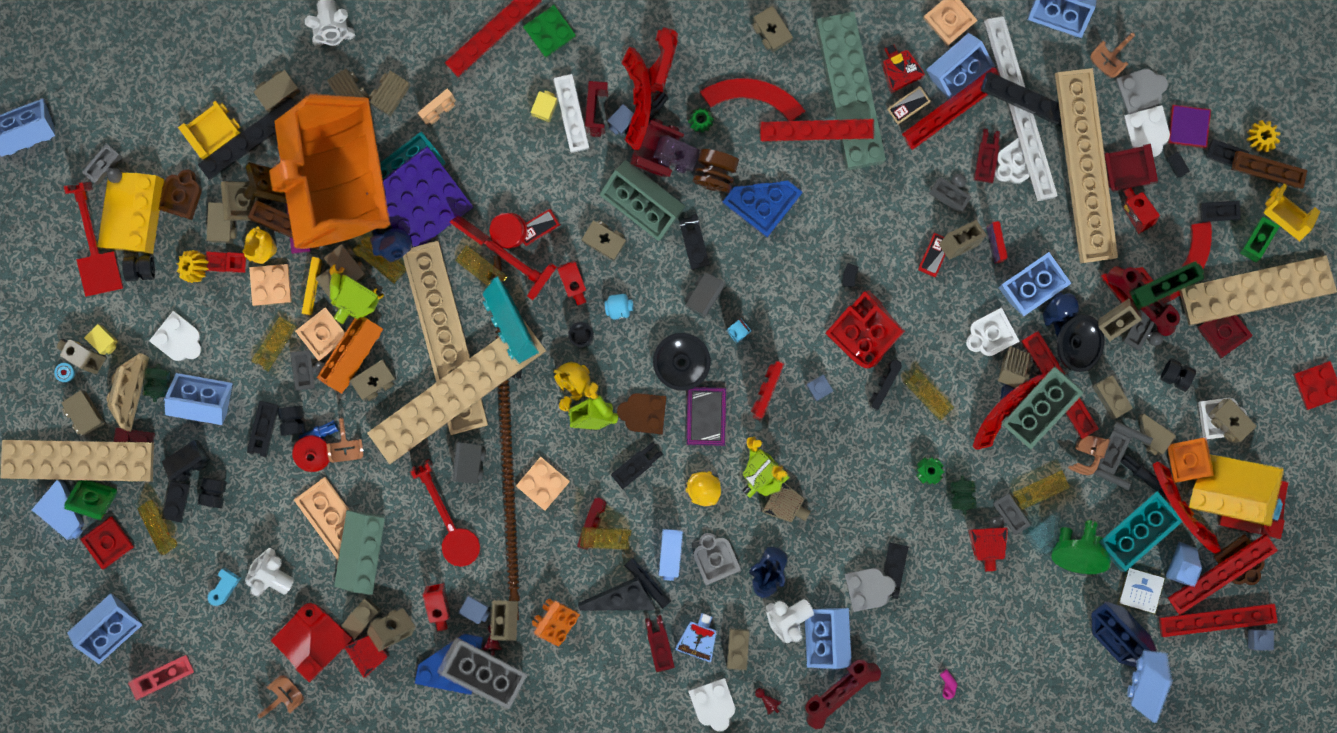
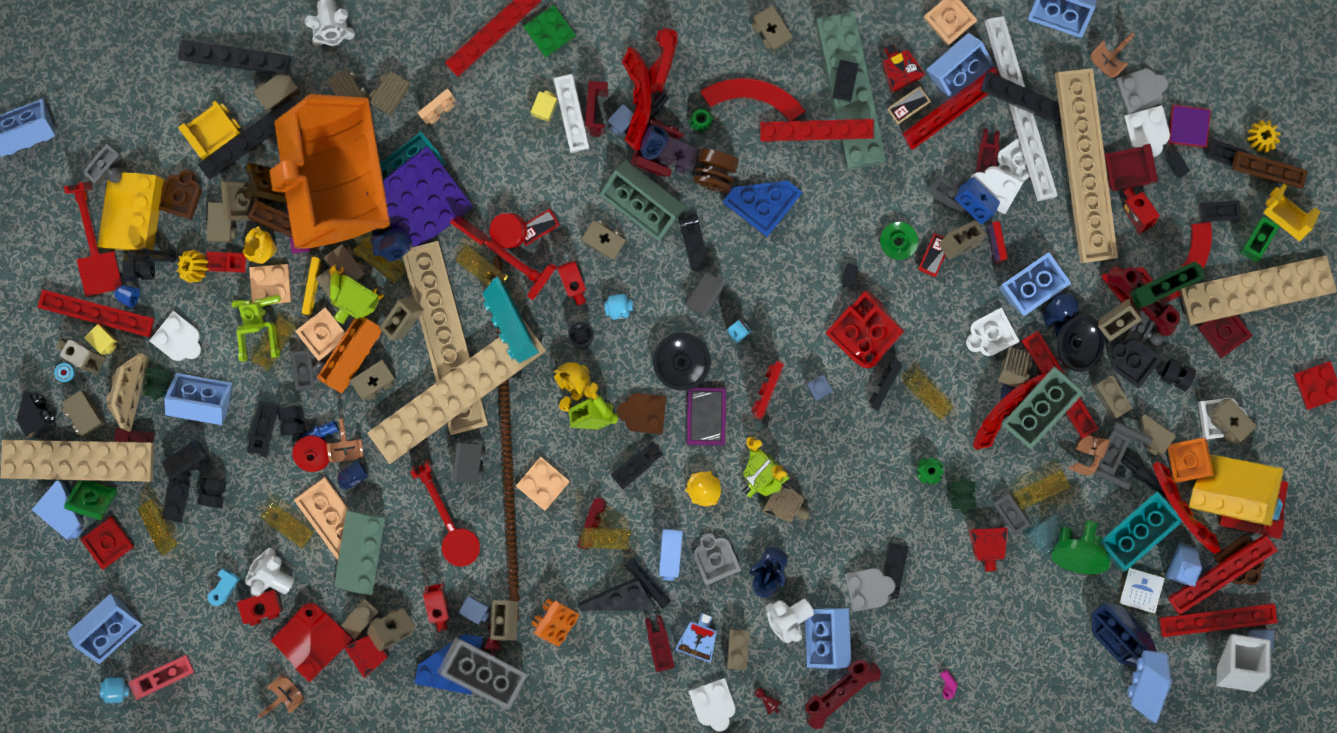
none -> black slope [16,391,57,438]
none -> red plate [37,289,155,337]
none -> medium azure head [100,678,129,703]
none -> blue hat [115,285,140,308]
none -> black axle [127,248,176,263]
none -> black plate [177,40,292,76]
none -> lime piece [231,295,281,362]
none -> red brick [236,590,284,626]
none -> clear yellow plate [260,501,315,548]
none -> dark blue rock [338,460,369,489]
none -> dark tan brick [379,297,424,341]
none -> dark blue rock [640,125,668,160]
none -> black plate [832,60,859,102]
none -> green dish [880,222,918,260]
none -> blue brick [955,177,1000,225]
none -> white plate [971,166,1023,214]
none -> black plate [1109,338,1163,389]
none -> white slope [1216,635,1270,692]

